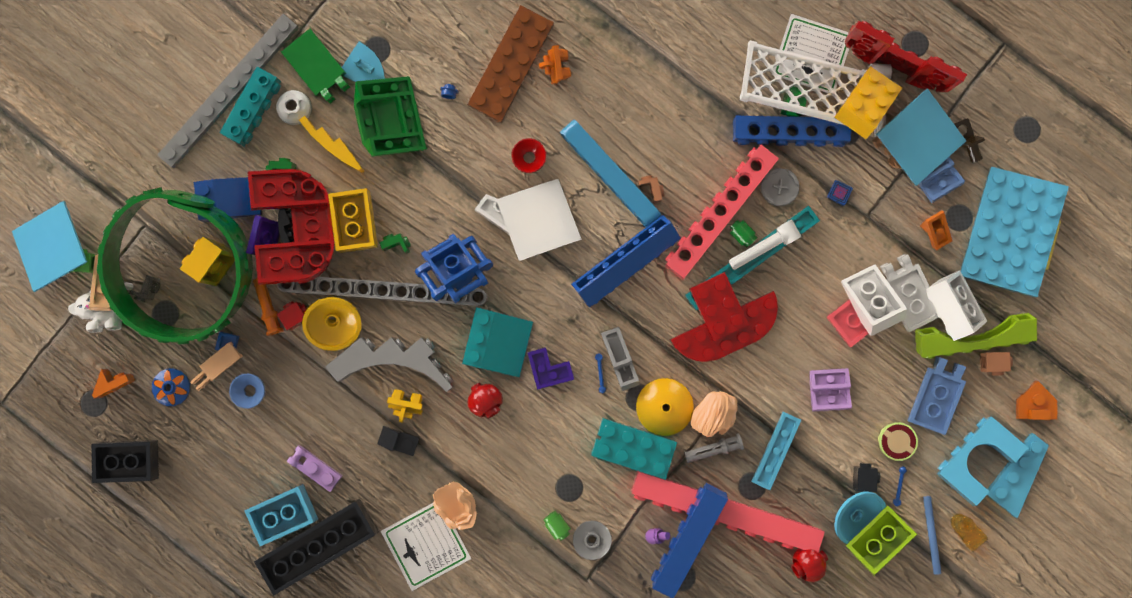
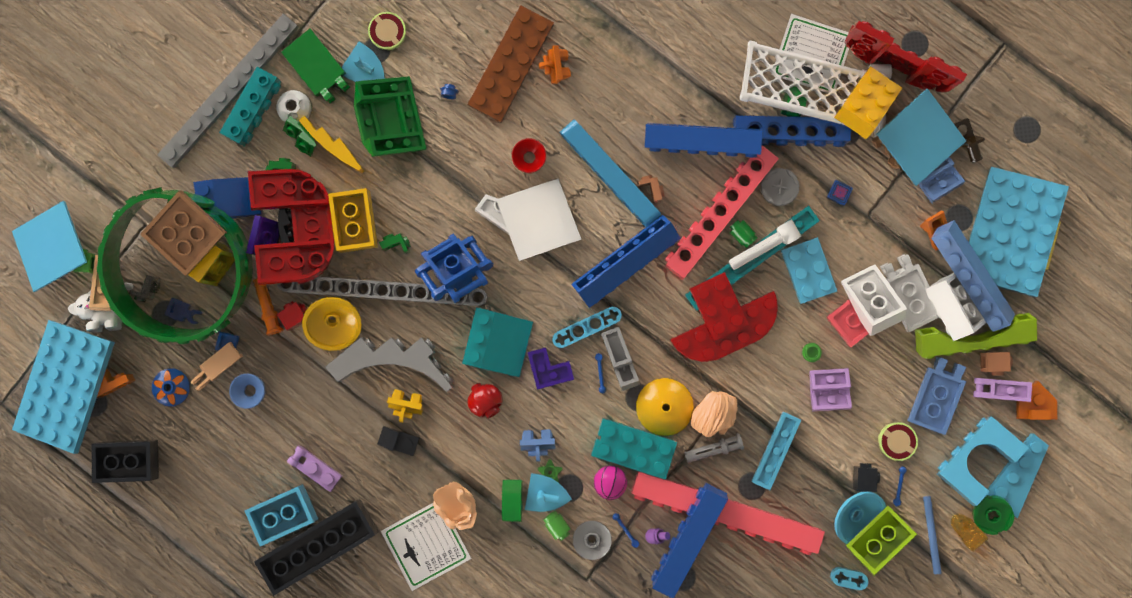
red plant [791,548,828,582] -> none
none -> medium azure plate [12,320,115,454]
none -> medium nougat plate [140,190,227,276]
none -> clear blue plate [164,297,202,324]
none -> green slope [283,116,316,157]
none -> tile [368,12,406,50]
none -> green slope [502,480,523,522]
none -> medium blue hips [520,429,555,462]
none -> medium azure shield [525,473,572,512]
none -> bright green plate [538,459,563,482]
none -> medium azure beam [552,307,622,348]
none -> dark pink piece [594,465,627,500]
none -> blue hinge [613,513,639,548]
none -> blue brick [645,123,763,158]
none -> medium azure plate [781,237,837,304]
none -> bright green plate [802,343,822,362]
none -> medium azure beam [830,567,868,590]
none -> medium blue brick [932,220,1015,332]
none -> green plate [972,495,1014,535]
none -> lavender plate [973,378,1032,402]

